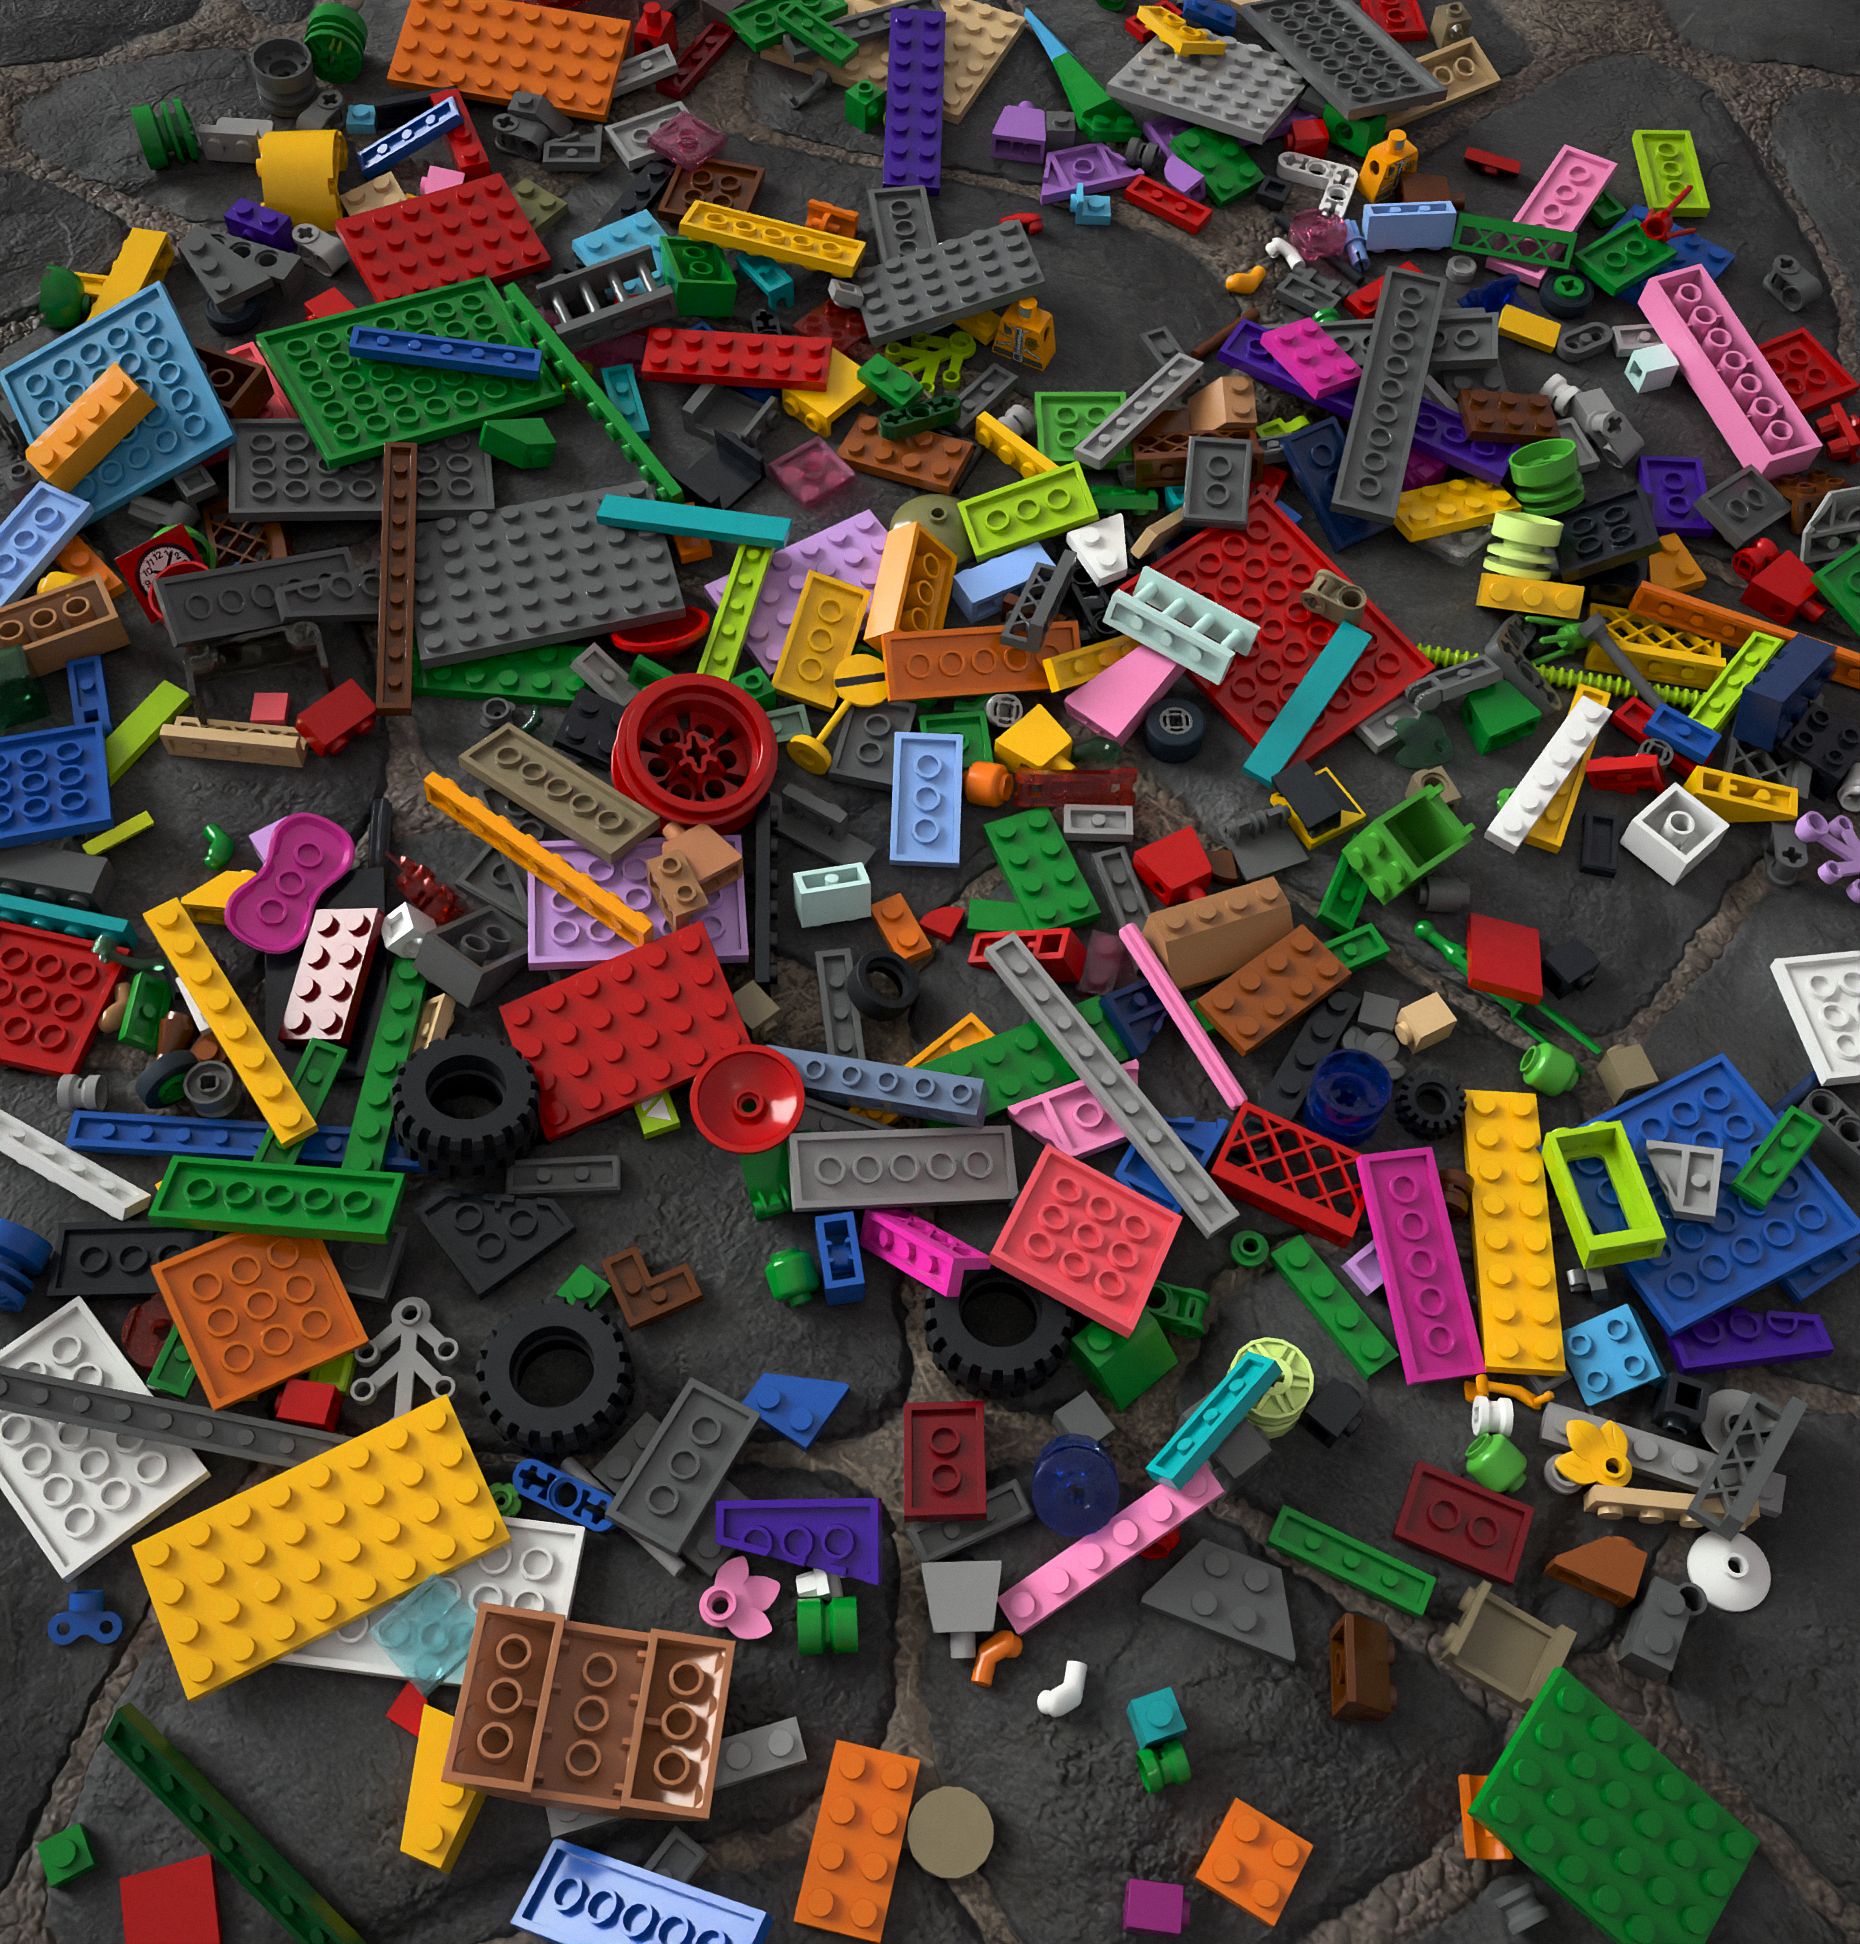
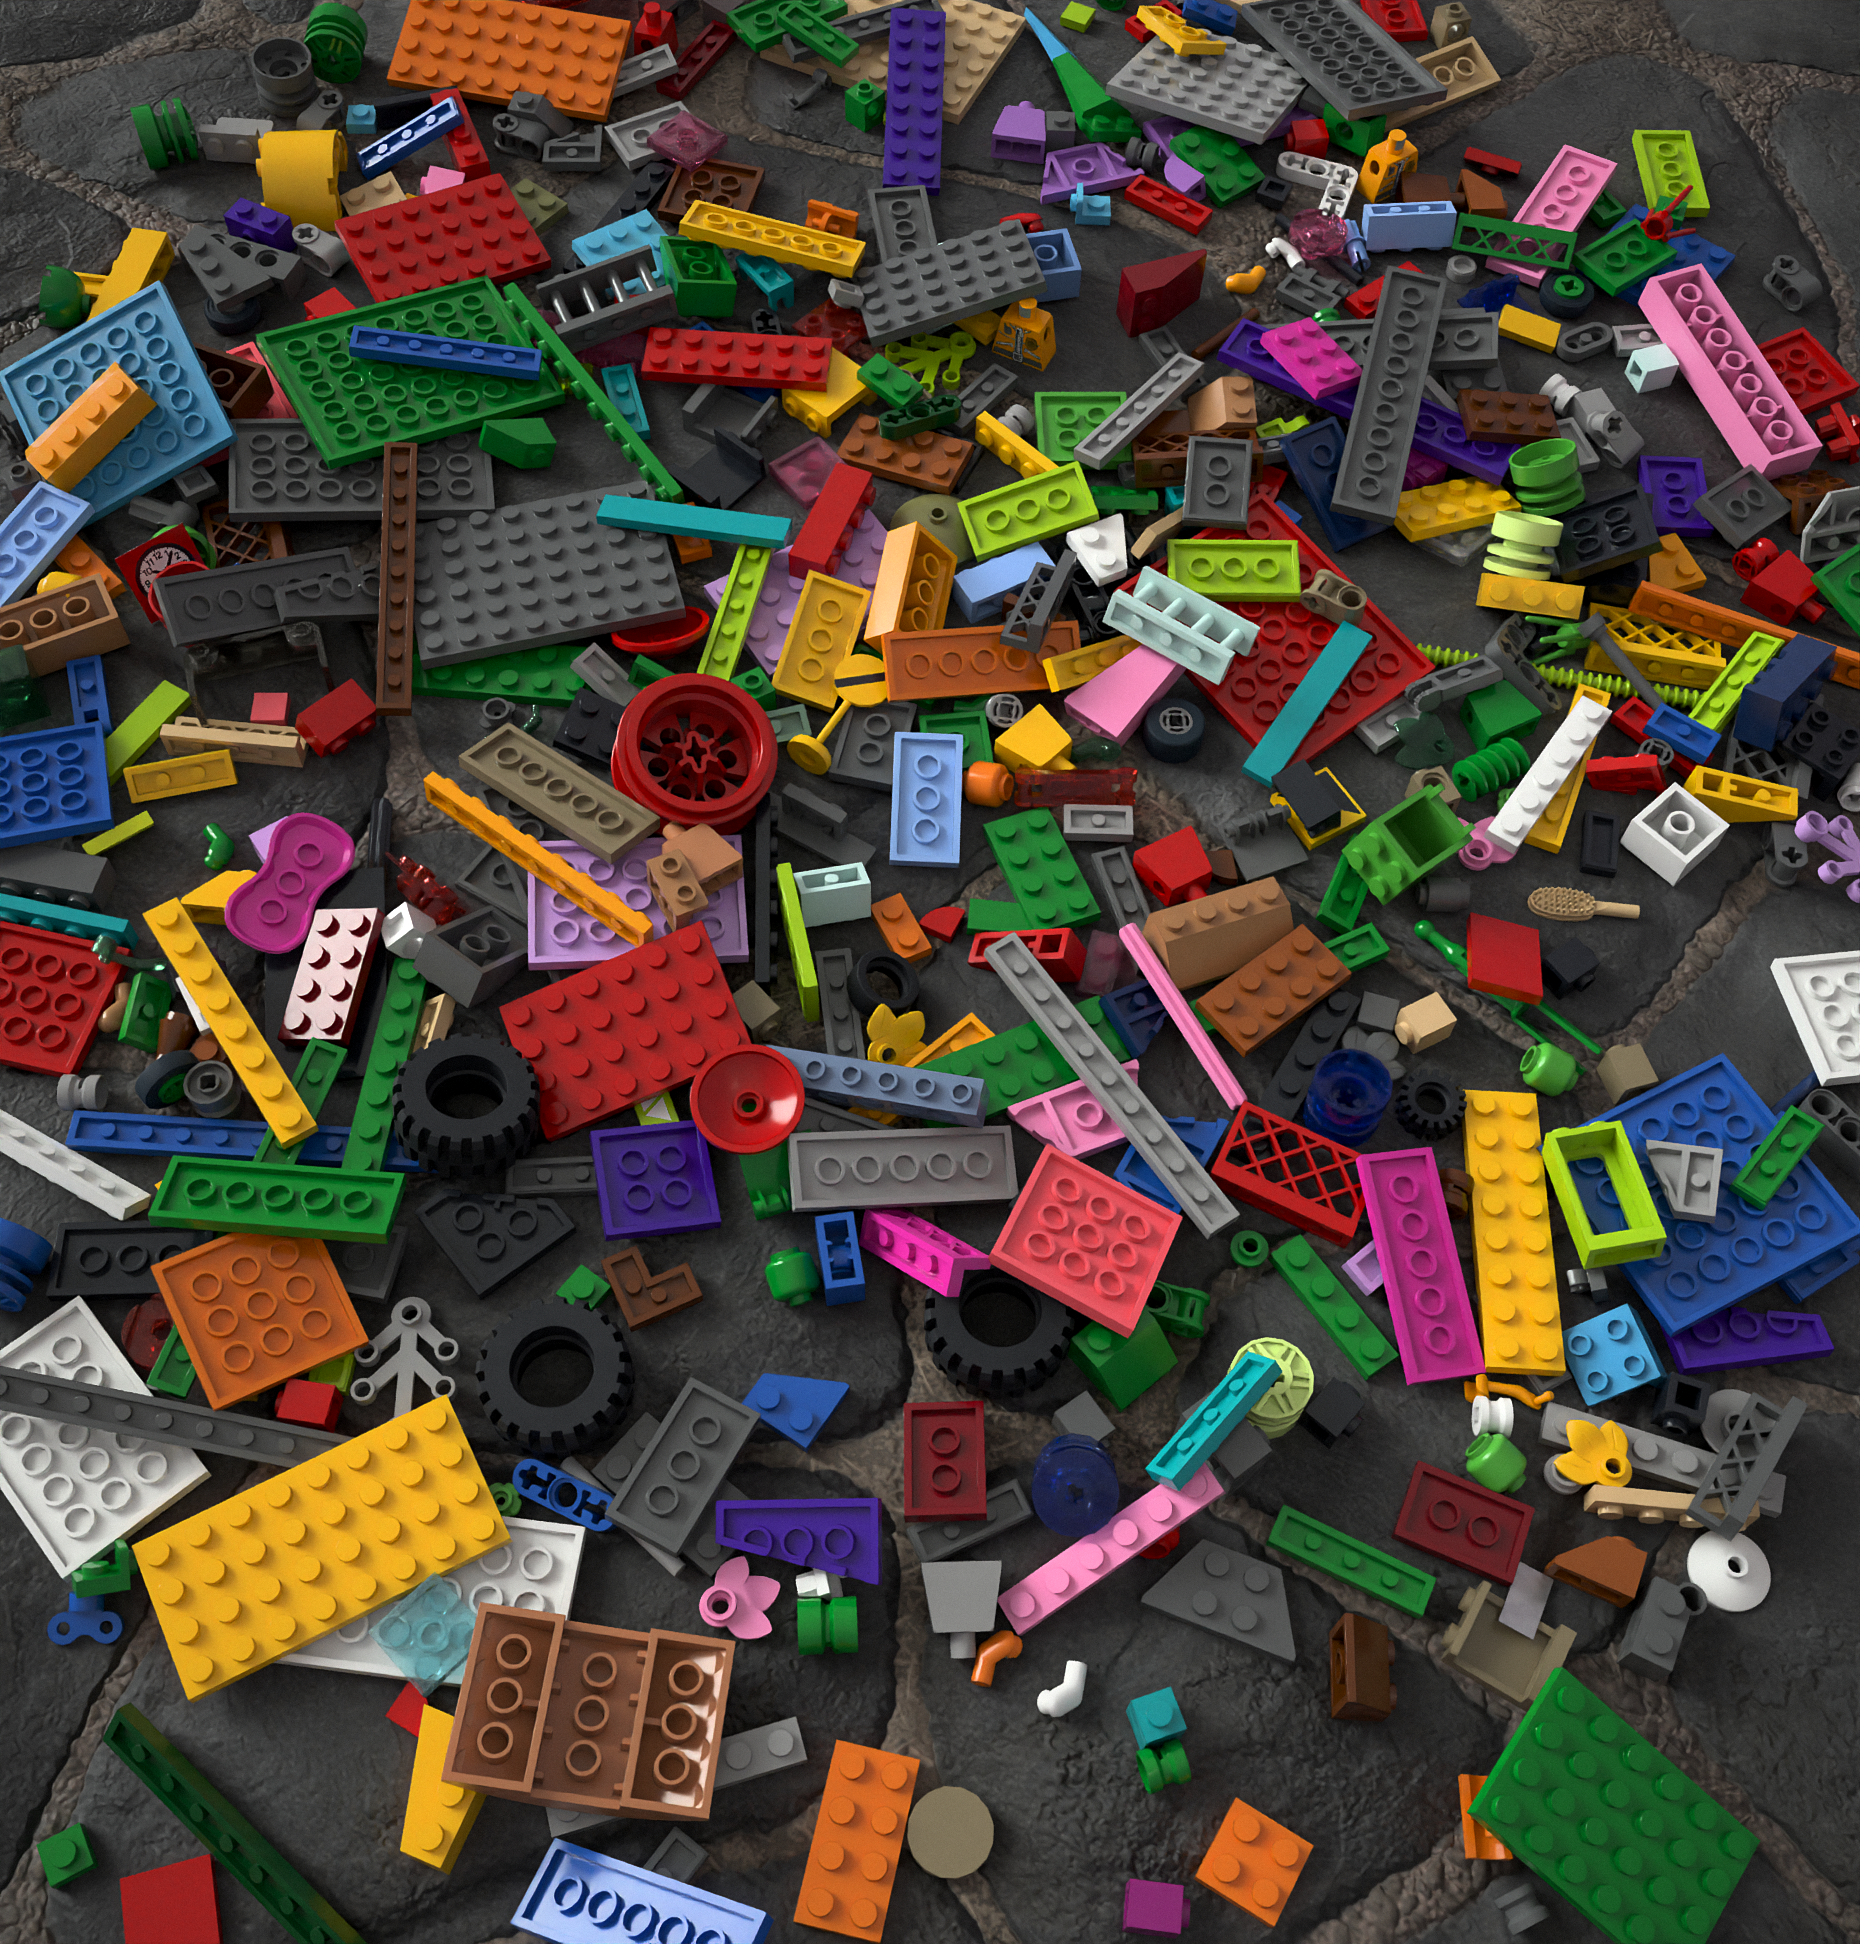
none -> green bracket [71,1539,137,1598]
none -> yellow plate [123,748,239,803]
none -> dark purple plate [589,1120,721,1242]
none -> lime tile [776,862,819,1023]
none -> red brick [788,462,876,580]
none -> yellow plate [867,1004,927,1066]
none -> medium blue brick [1026,228,1082,303]
none -> lime tile [1060,1,1096,33]
none -> dark red slope [1116,249,1207,338]
none -> lime tile [1166,539,1301,602]
none -> green piece [1452,737,1531,802]
none -> dark orange slope [1455,169,1508,232]
none -> bright pink plate [1458,816,1519,871]
none -> flat silver sticker [1498,1562,1554,1640]
none -> tan piece [1527,887,1640,922]
none -> green plate [1654,195,1688,230]

